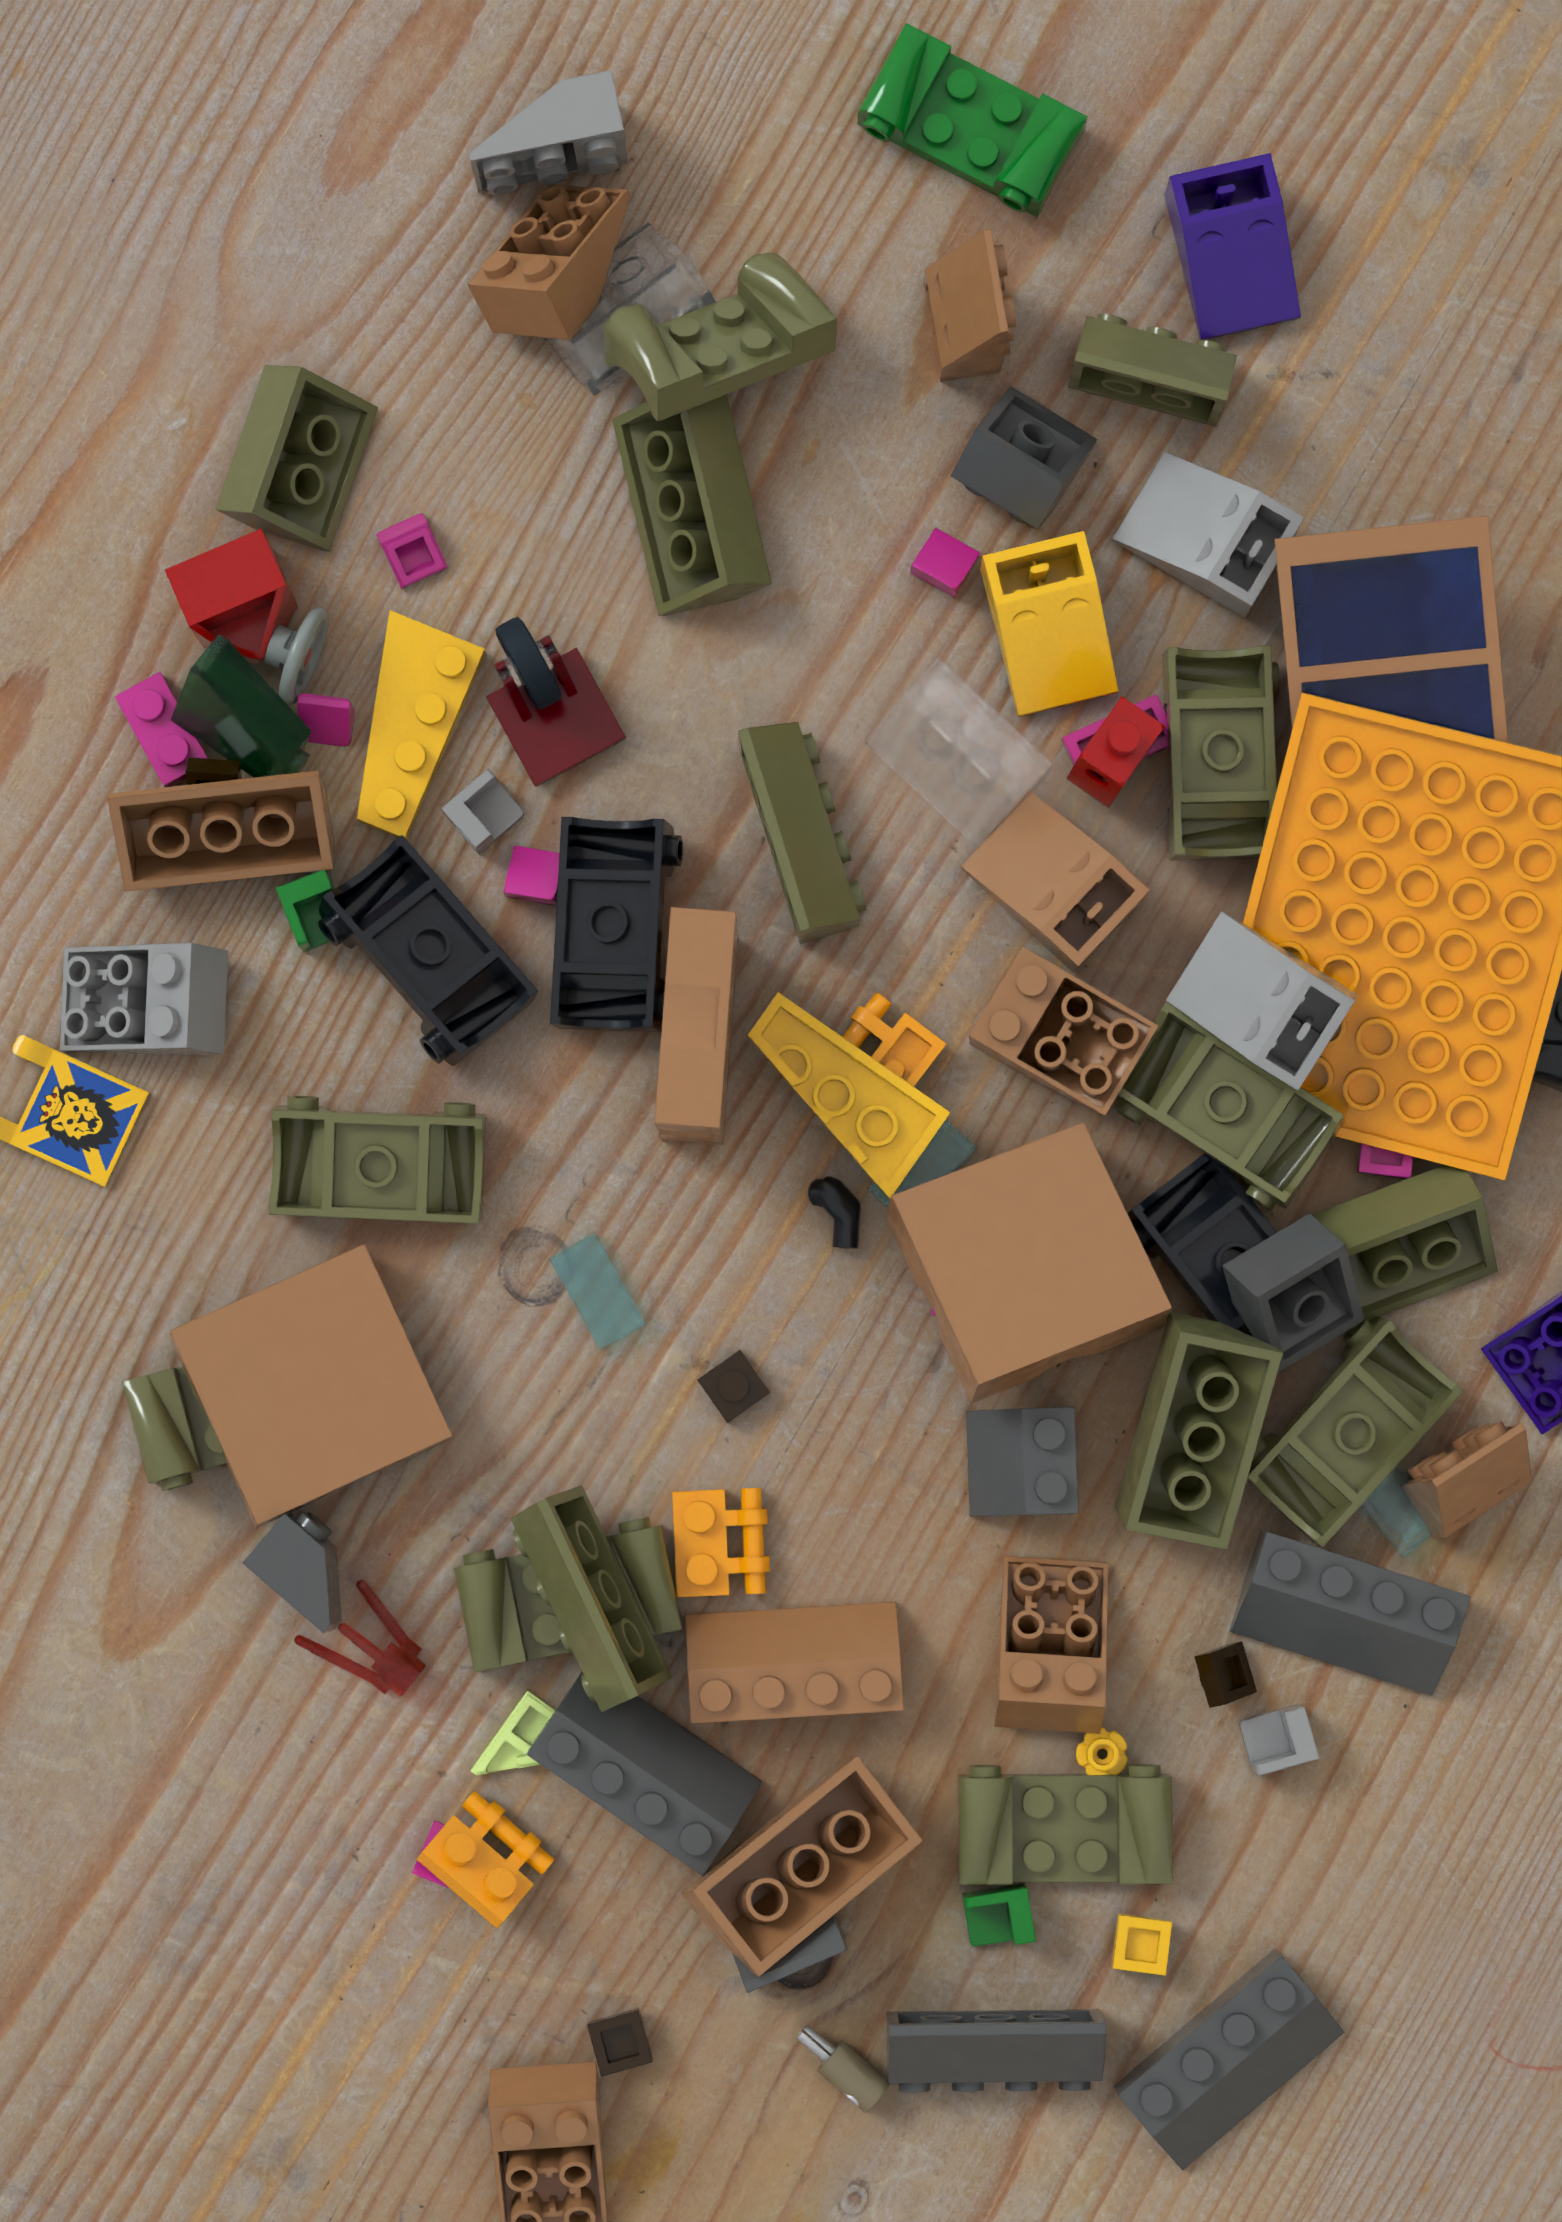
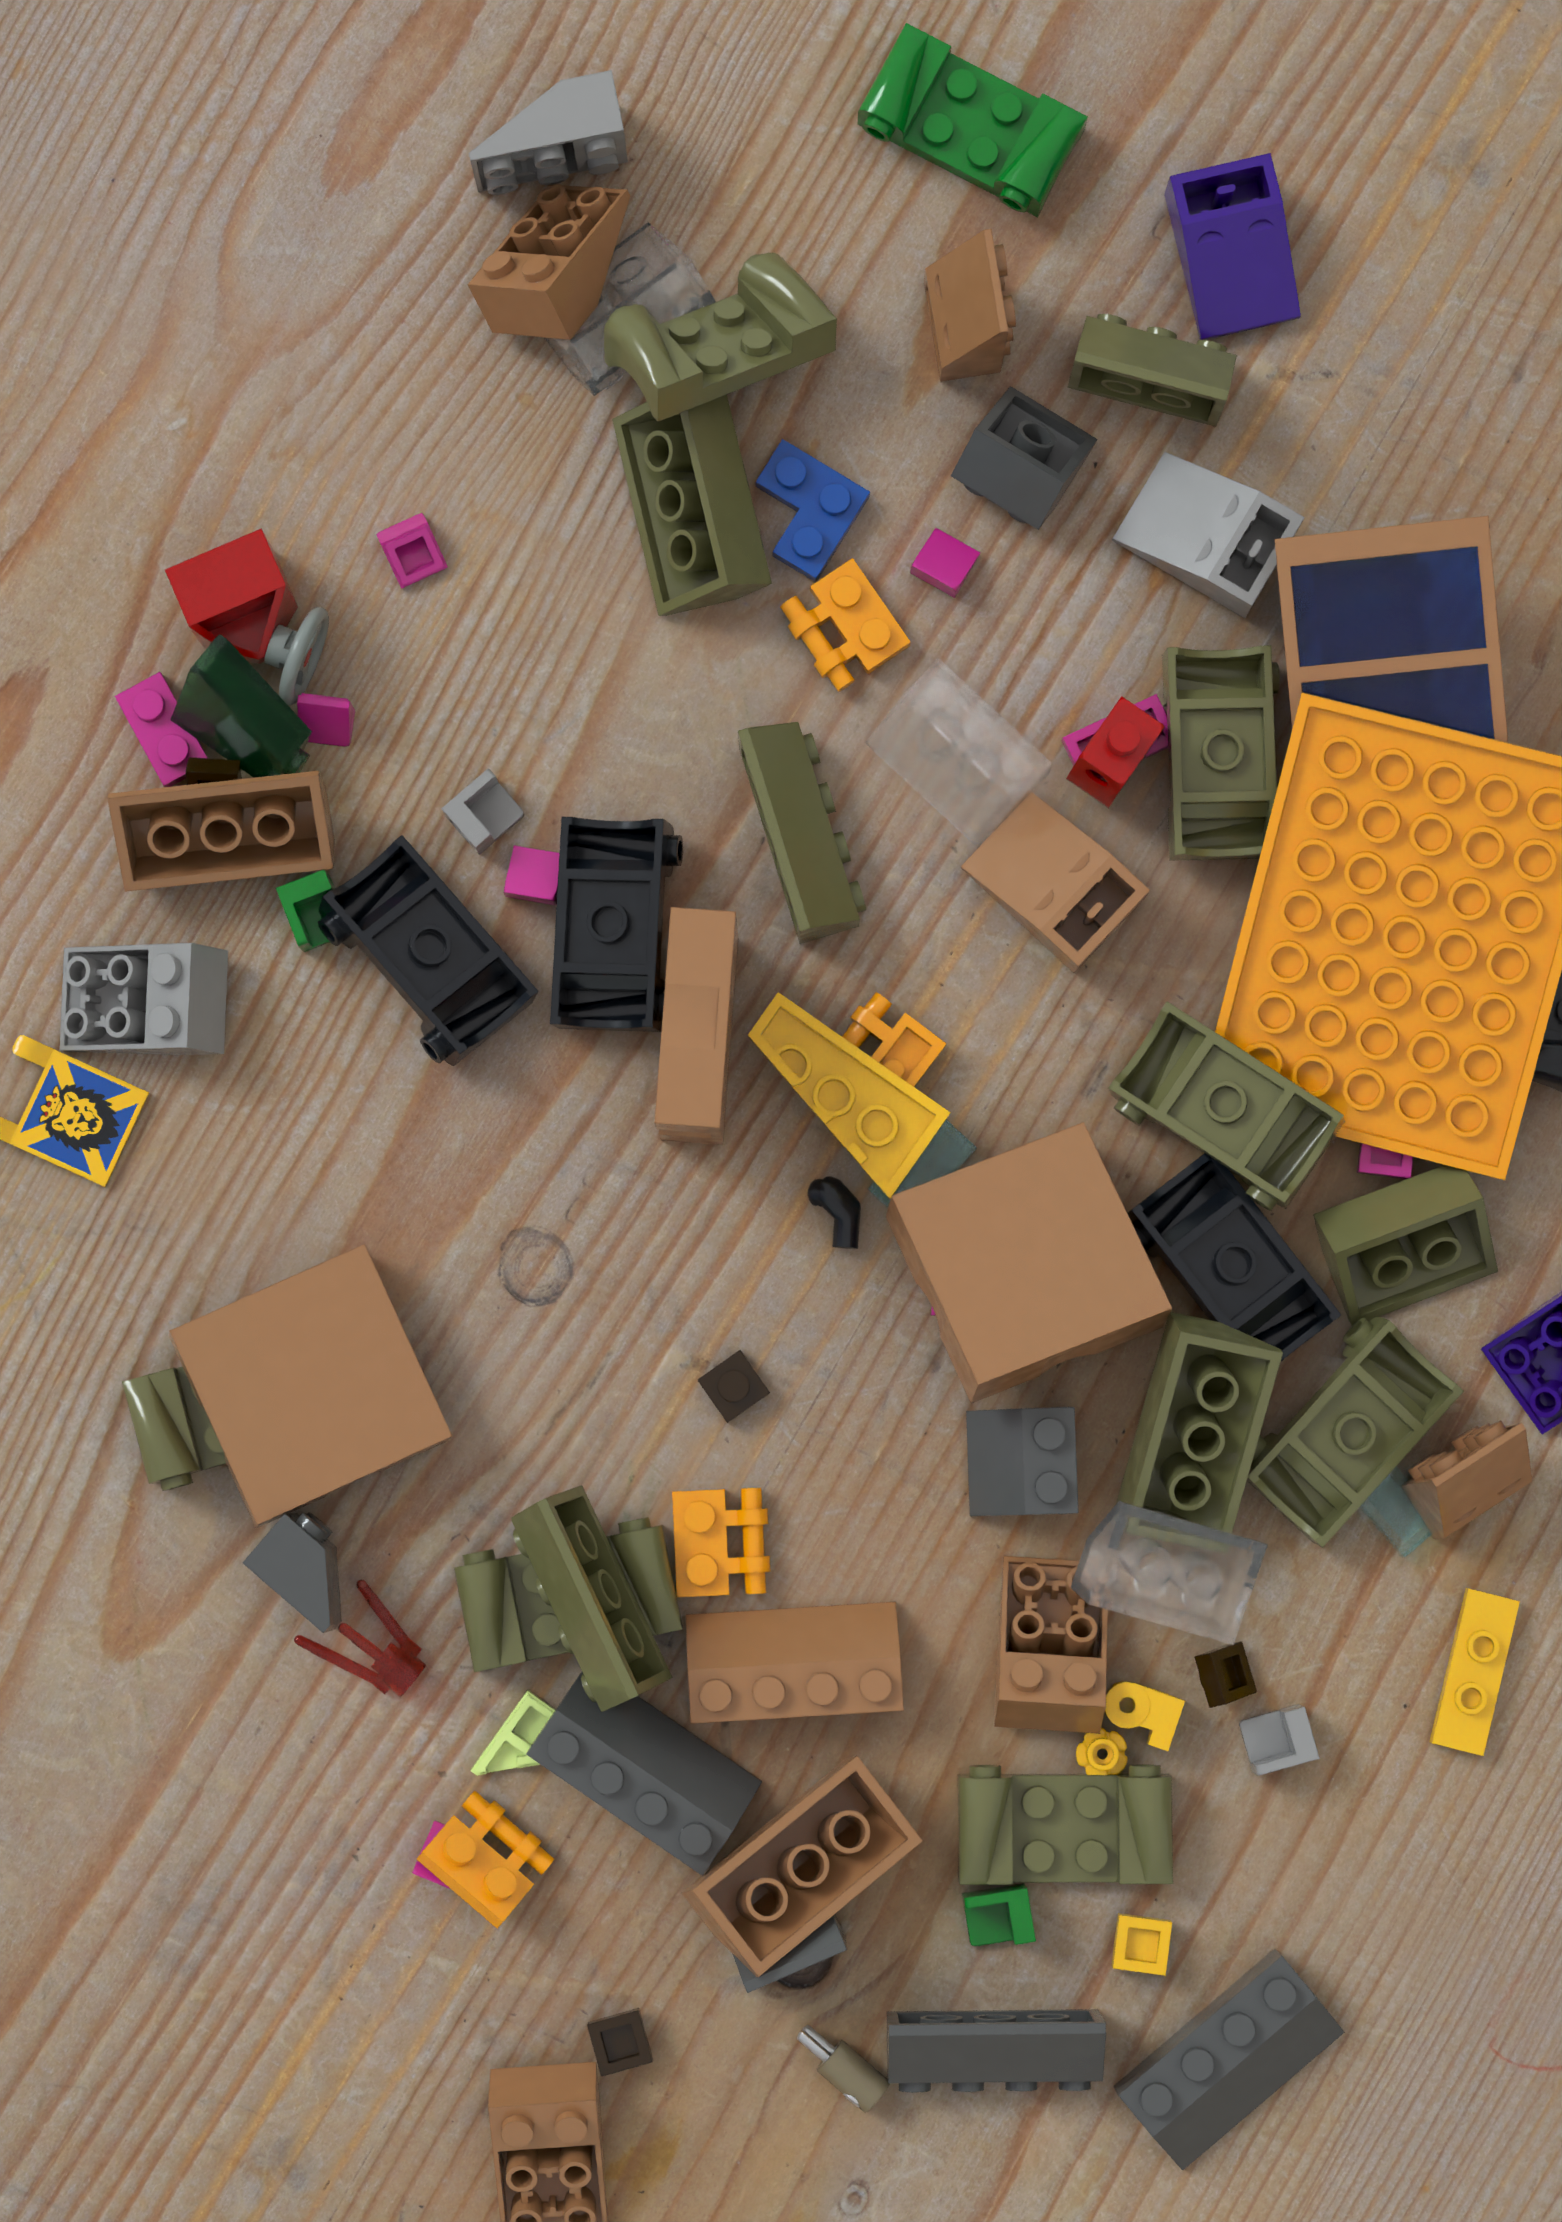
olive slope [216,365,378,552] -> none
olive piece [269,1096,486,1224] -> none
yellow wing [357,610,486,840] -> none
dark red plate [486,617,626,788] -> none
clear light blue tile [549,1233,646,1350] -> none
medium nougat slope [969,946,1159,1116] -> none
yellow slope [980,531,1118,717] -> none
light grey slope [1166,911,1357,1090] -> none
dark grey slope [1222,1213,1364,1373] -> none
dark grey slope [1229,1531,1471,1696] -> none
none -> blue plate [755,439,870,582]
none -> light orange plate [780,558,911,692]
none -> clear slope [1071,1500,1268,1645]
none -> yellow leg [1105,1681,1185,1751]
none -> yellow plate [1429,1588,1520,1756]

